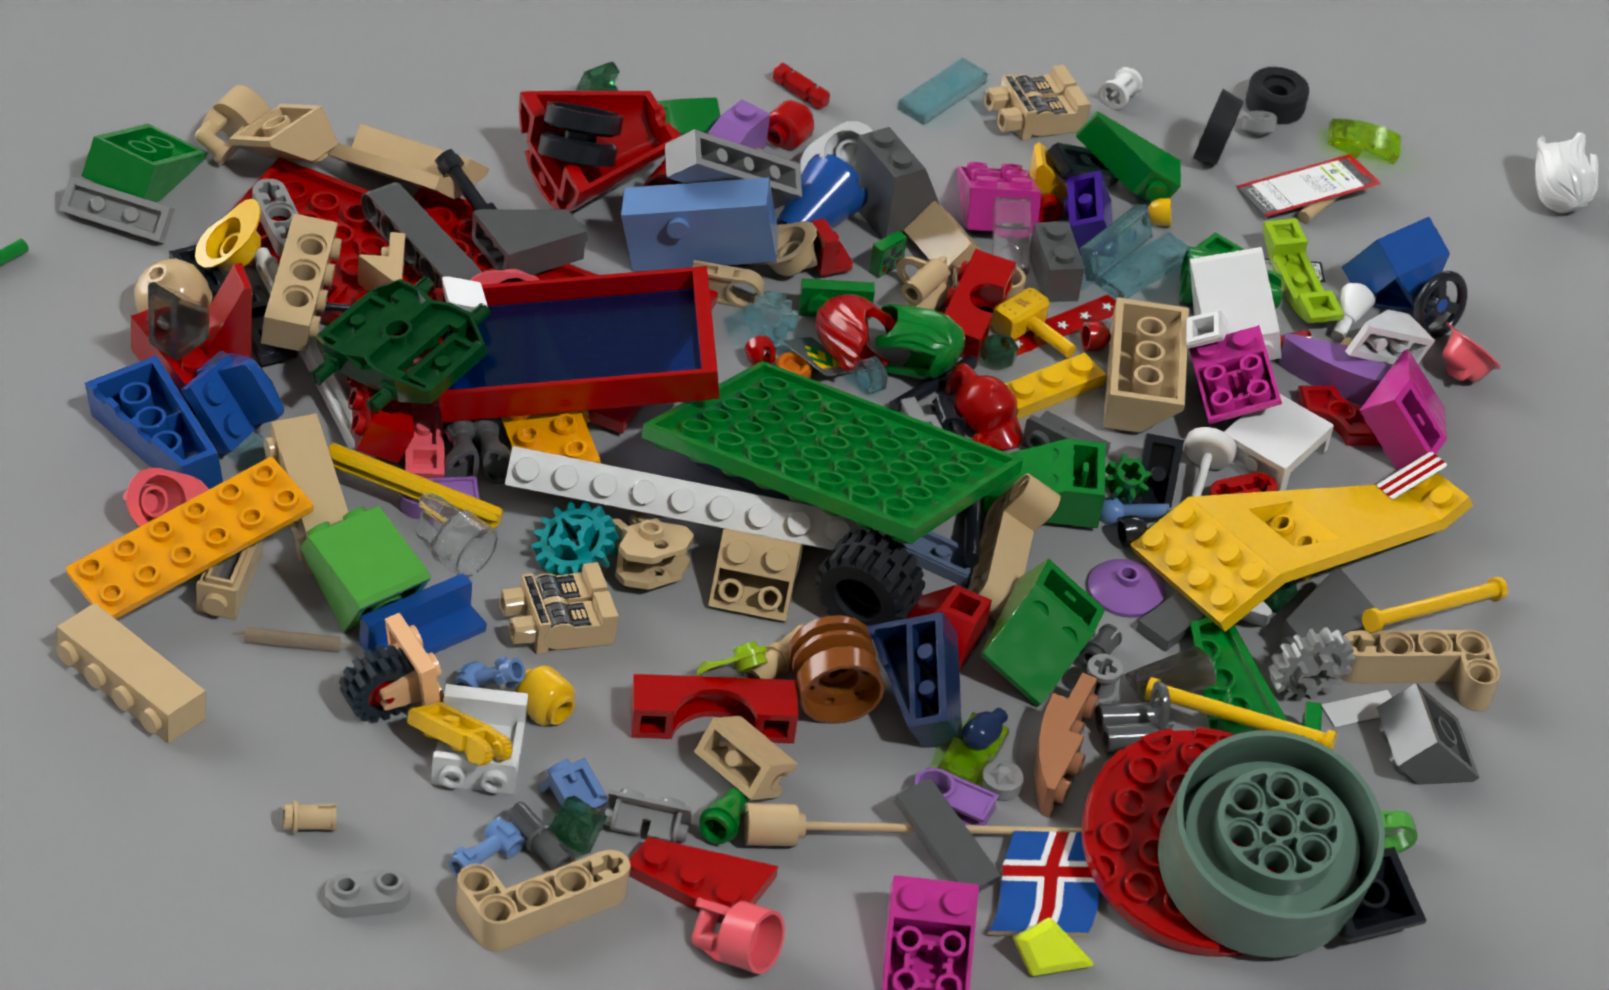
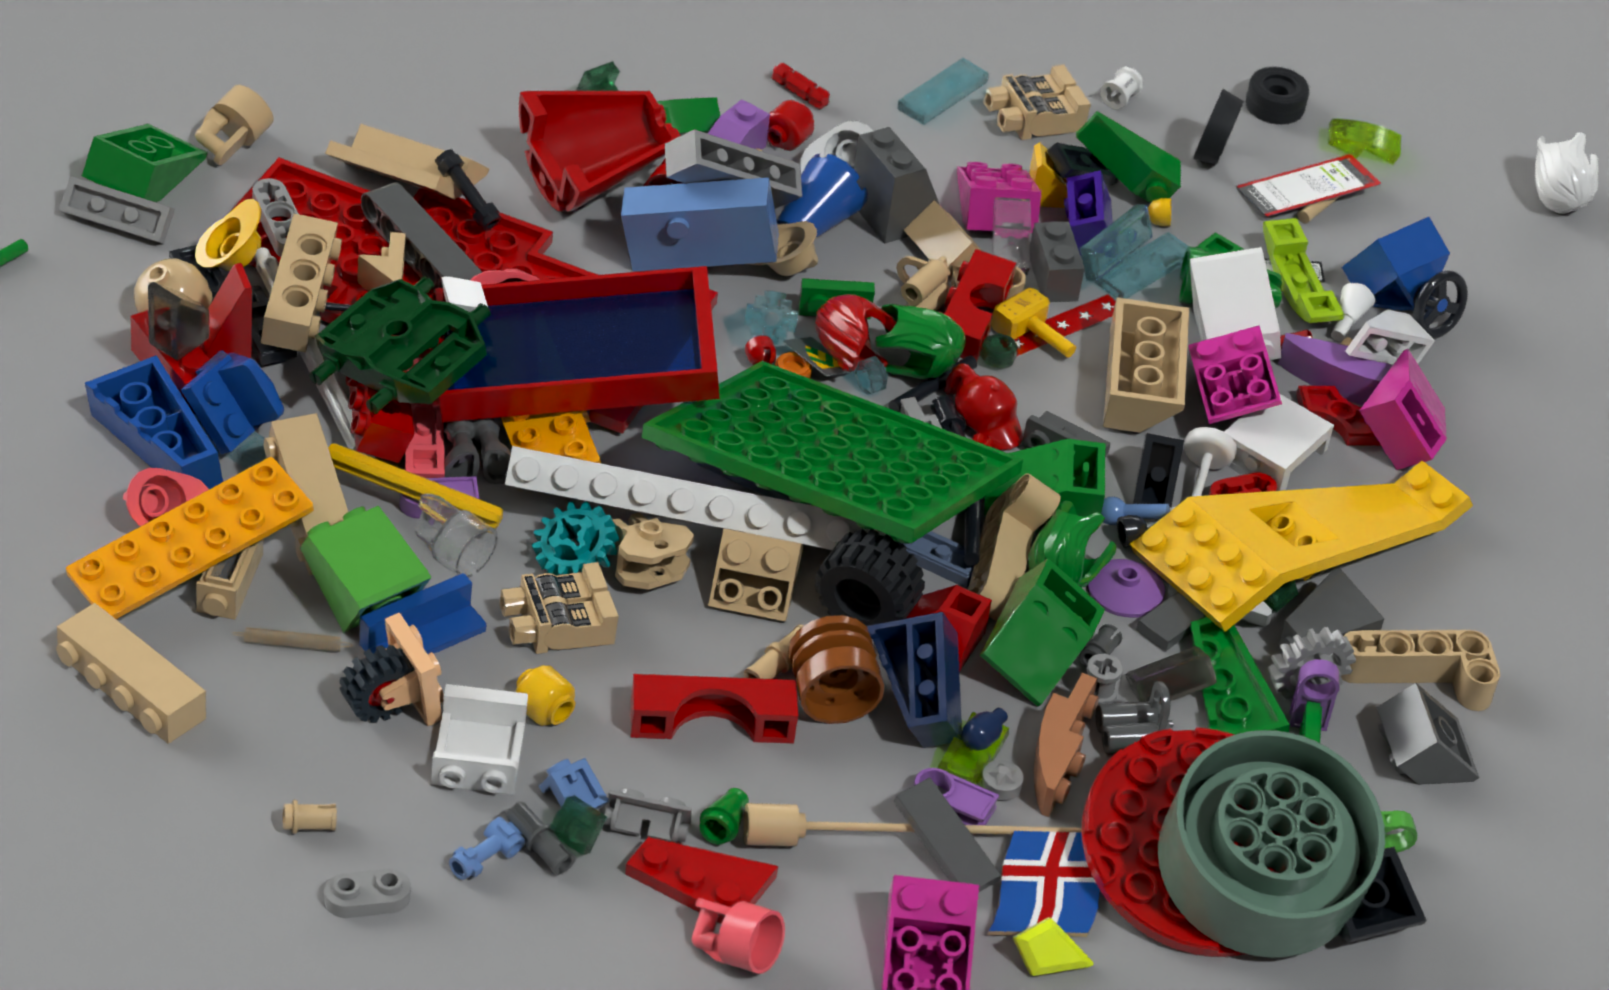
tan slope [228,103,339,163] -> none
yellow hinge [407,702,513,766] -> none
medium blue bar [453,656,525,688] -> none
tan beam [456,849,630,952] -> none
dark grey slope [472,209,588,275] -> none
black wheel [538,101,624,167] -> none
tan piece [693,260,764,308] -> none
tan brick [694,716,798,800] -> none
lime plate [696,641,768,676] -> none
red bracket [811,218,853,276] -> none
green tile [869,230,907,278] -> none
yellow plate [1005,352,1107,419] -> none
red hinge [1039,193,1063,223] -> none
red hinge [1081,321,1111,351] -> none
green gear [1105,454,1151,504] -> none
yellow bar [1145,677,1337,750] -> none
white slope [1186,309,1229,349] -> none
light grey tile [1242,111,1277,136] -> none
white sticker [1321,690,1392,727] -> none
yellow bar [1362,577,1508,633] -> none
sticker [1377,452,1447,499] -> none
coral piece [1442,322,1501,382] -> none
none -> green hair [1028,501,1116,588]
none -> medium lavender piece [1289,659,1339,731]

